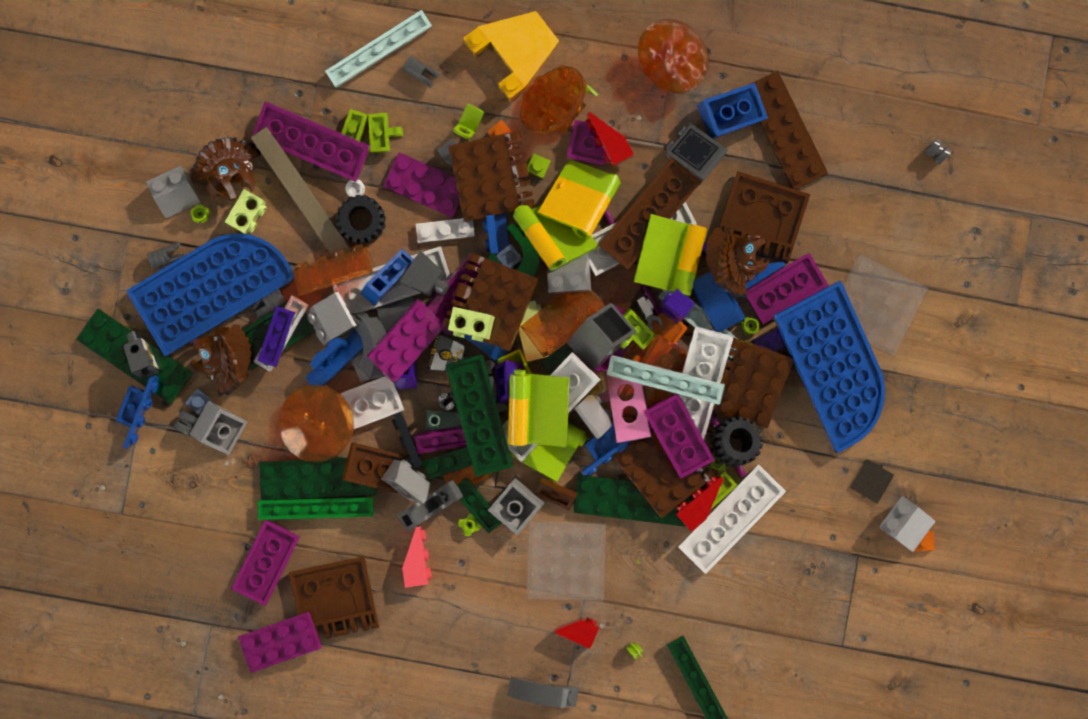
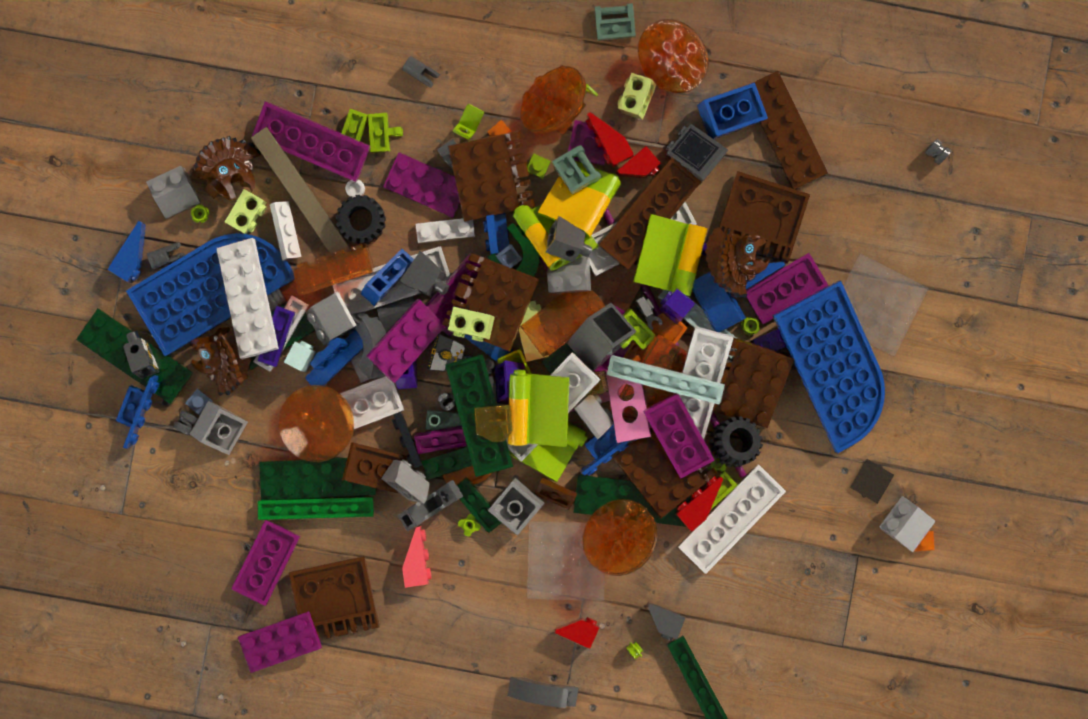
light aqua plate [325,10,432,88] -> none
yellow wedge [463,11,559,102] -> none
none -> blue slope [107,221,146,283]
none -> white plate [216,238,279,359]
none -> white plate [270,201,301,260]
none -> light aqua brick [284,340,317,372]
none -> clear yellow slope [475,405,512,442]
none -> dark grey torso [546,216,592,262]
none -> sand green plate [552,145,602,195]
none -> clear orange bracket [583,499,657,576]
none -> sand green plate [595,3,636,41]
none -> red slope [616,146,661,178]
none -> yellowish green brick [617,73,657,120]
none -> dark grey slope [647,602,685,641]

